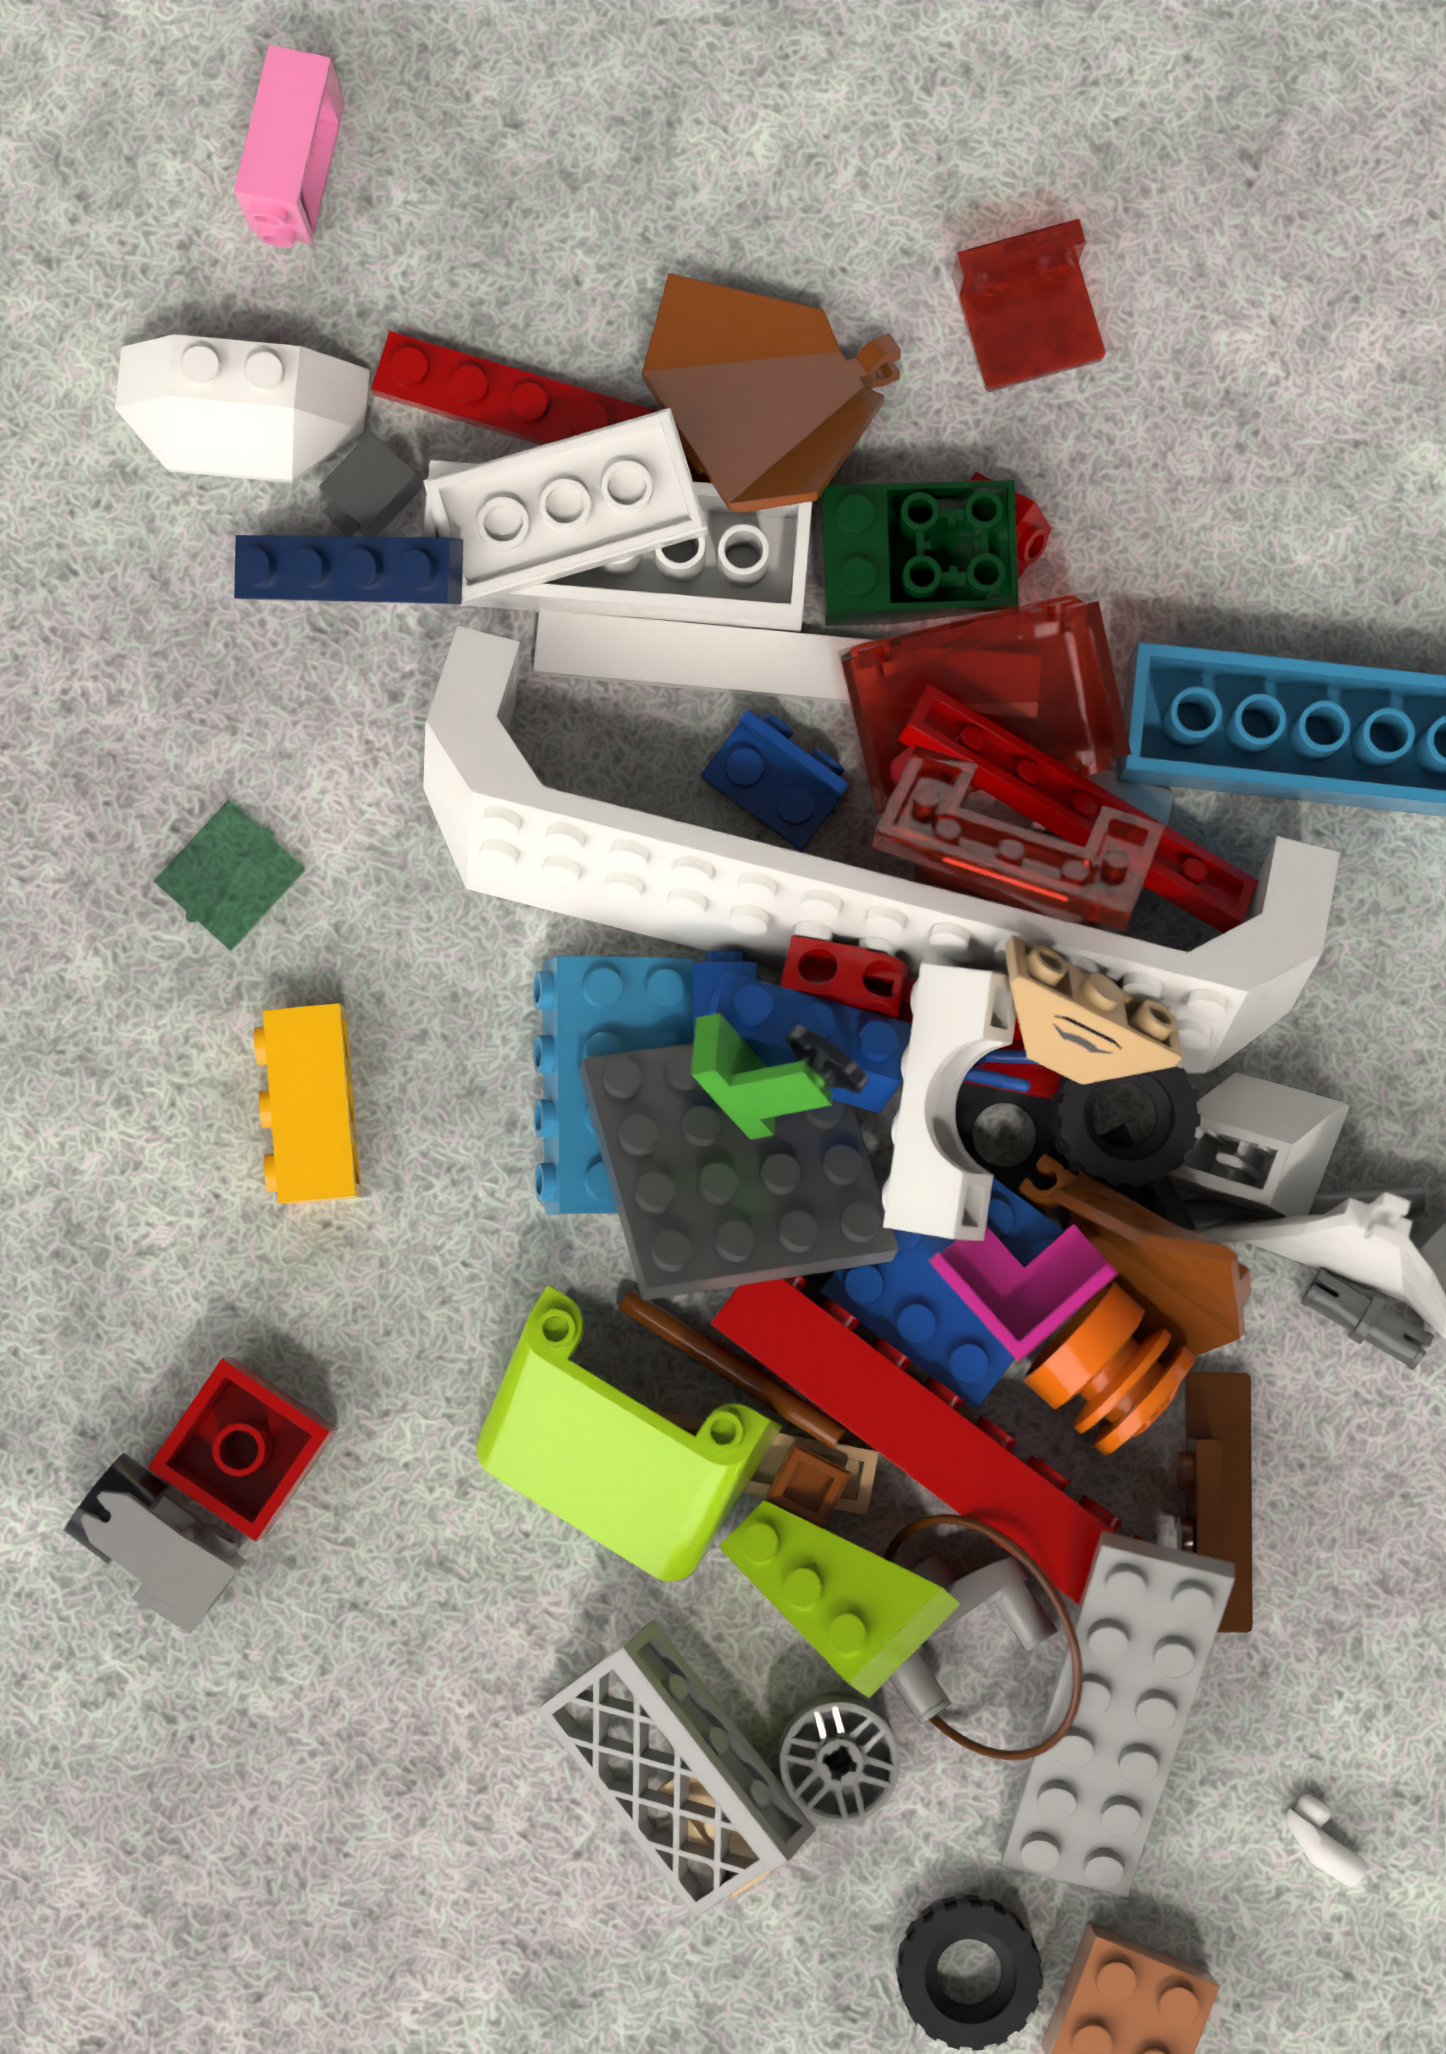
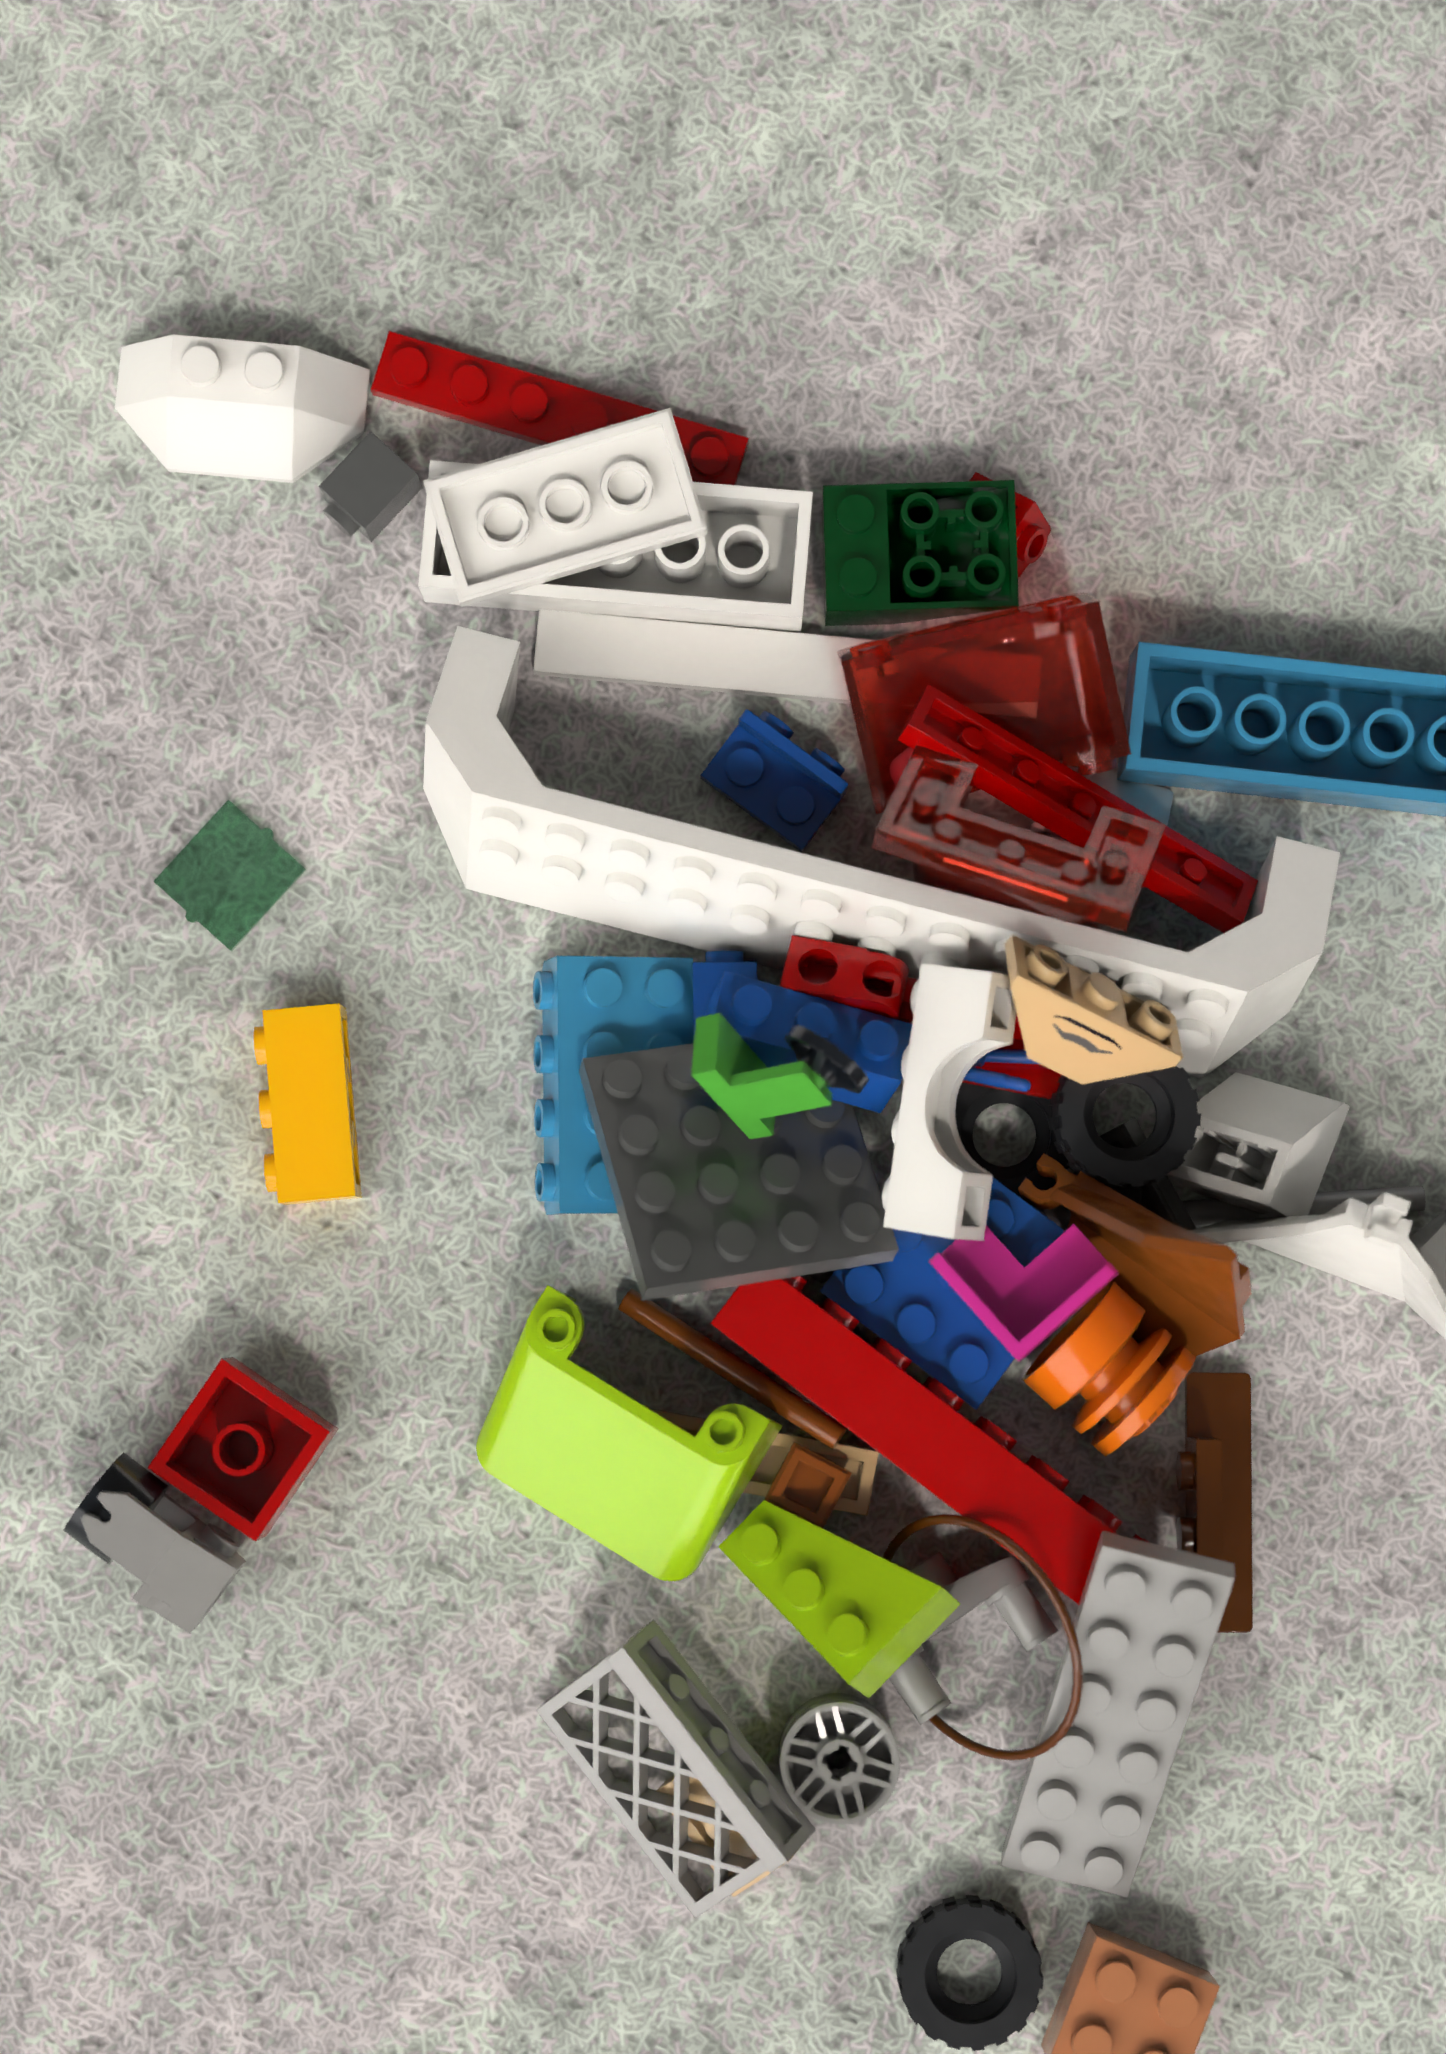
bright pink window [234,44,345,248] -> none
dark blue plate [234,535,464,605] -> none
dark orange panel [642,273,901,513] -> none
clear red bracket [951,219,1106,392] -> none
white arm [1287,1793,1367,1887] -> none
dark grey pin [1300,1268,1434,1370] -> none

